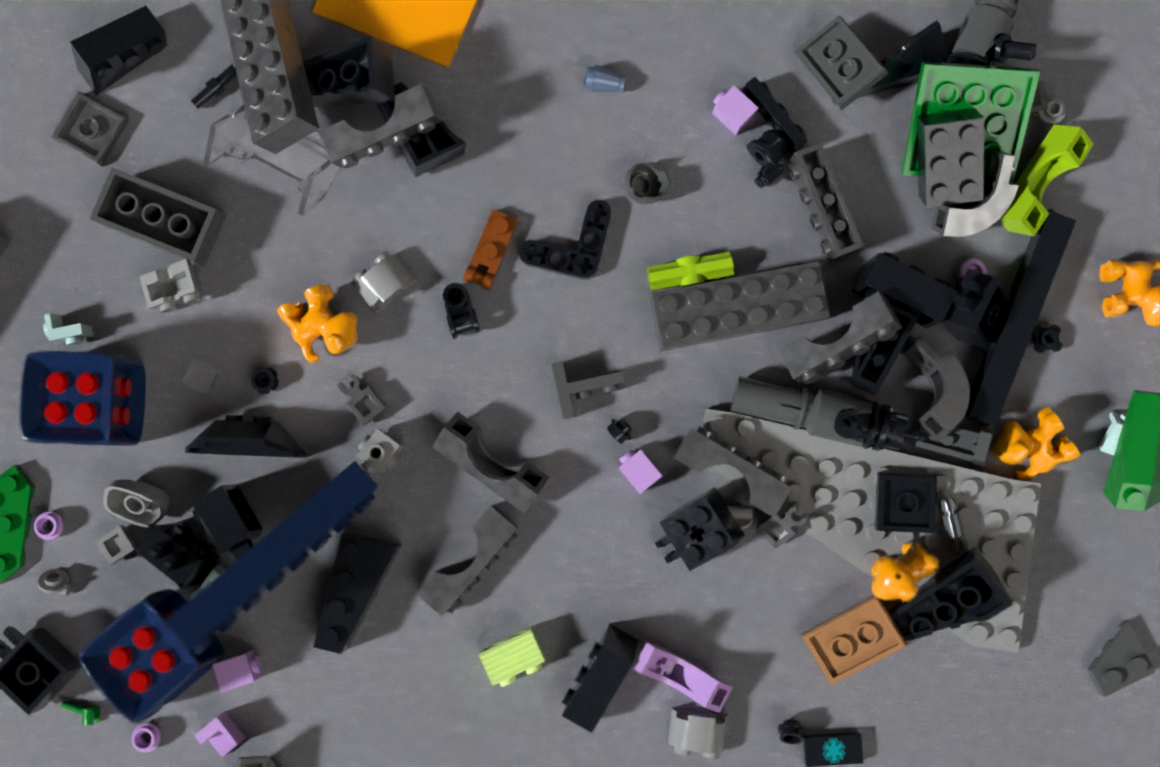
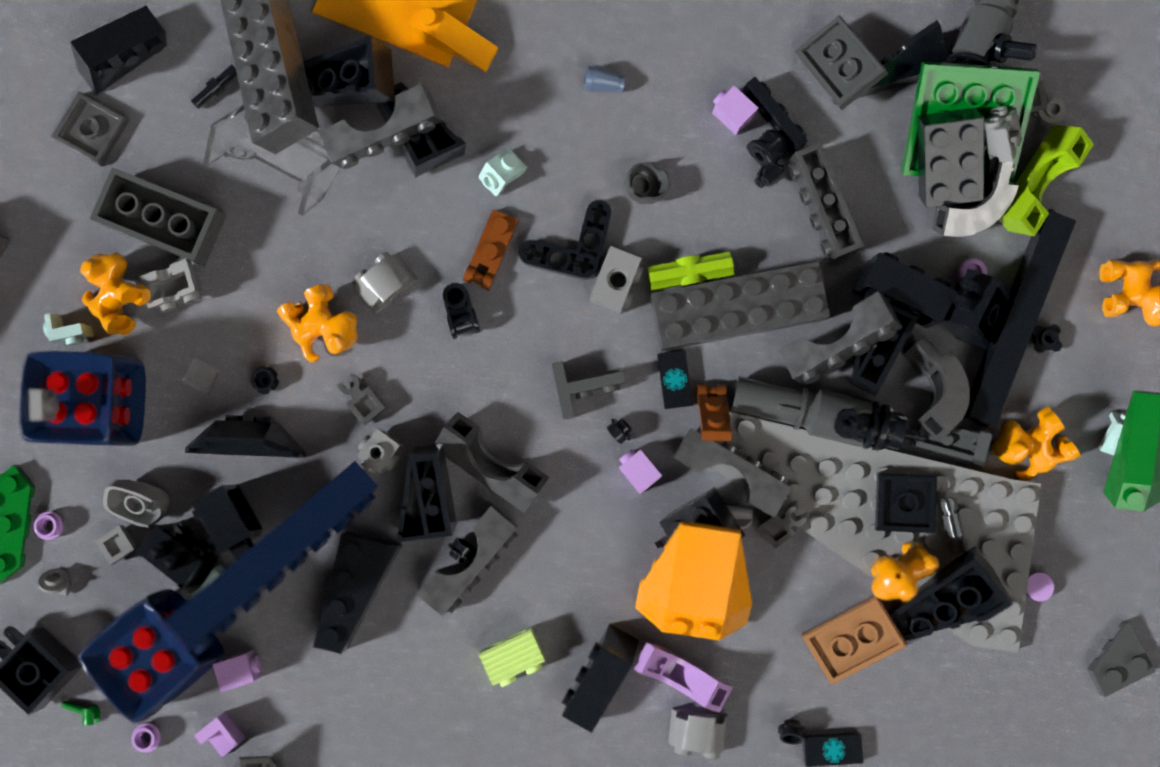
none -> light grey plate [29,389,59,421]
none -> light orange animal [80,252,151,336]
none -> black wedge [396,443,457,543]
none -> light orange slope [409,0,499,73]
none -> black plate [448,537,475,563]
none -> light aqua bracket [479,147,527,196]
none -> light grey brick [589,246,644,314]
none -> light orange wedge [635,521,752,640]
none -> black tile [657,350,693,410]
none -> dark orange plate [697,384,732,441]
none -> light grey cylinder [984,106,1022,162]
none -> lavender tile [1026,572,1054,601]

